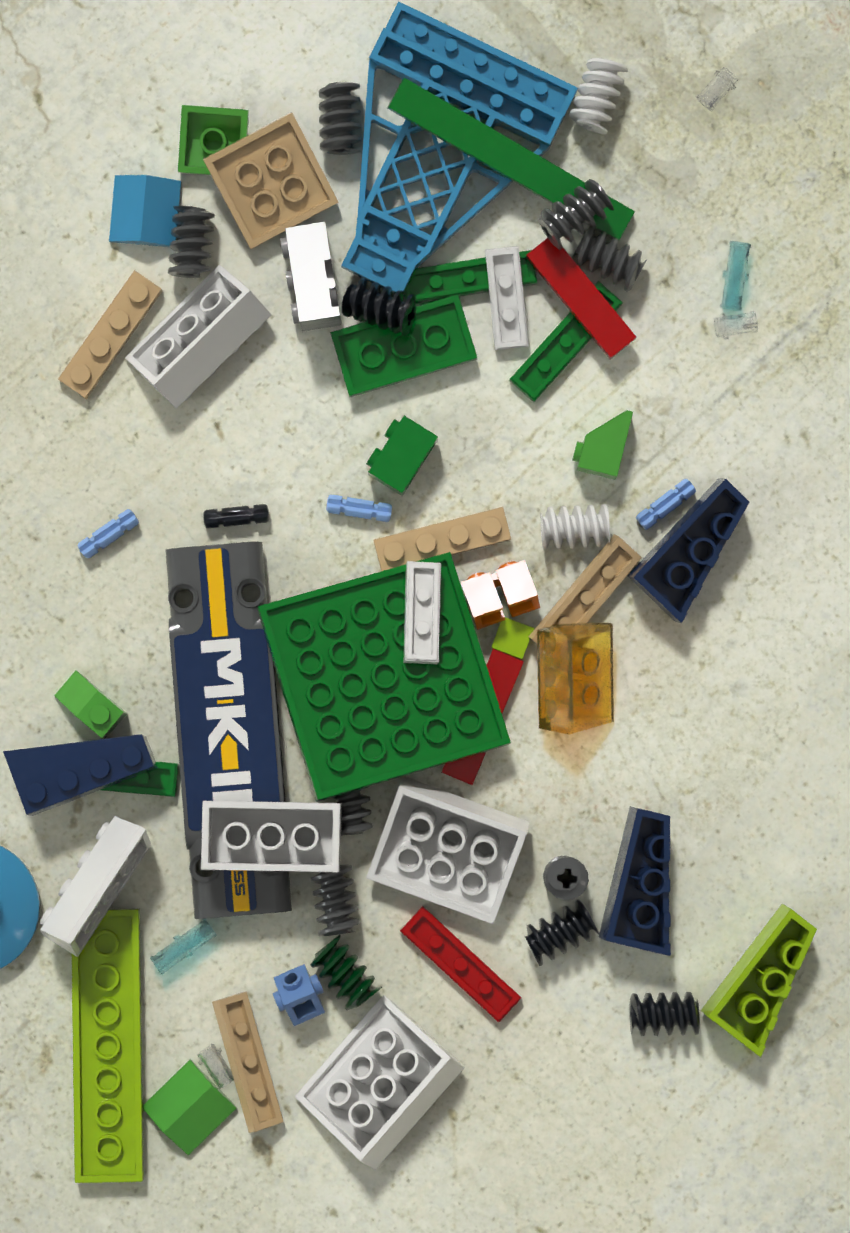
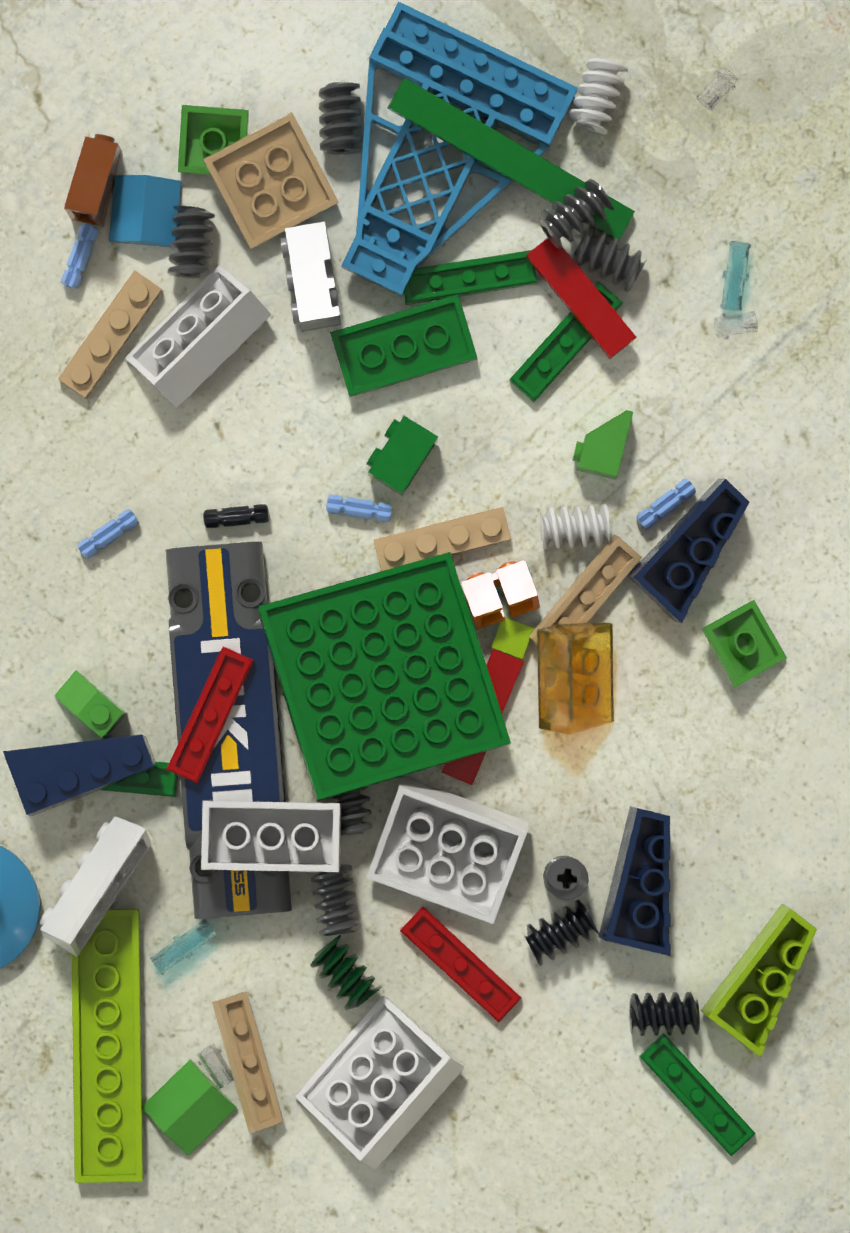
medium blue brick [273,964,325,1026] -> none
black piece [342,278,416,337] -> none
white tile [403,561,441,664] -> none
white tile [485,246,529,350] -> none
none -> light blue axle [61,224,98,289]
none -> dark orange slope [64,134,121,227]
none -> red tile [166,646,254,784]
none -> green tile [639,1033,756,1156]
none -> bright green slope [702,600,787,688]

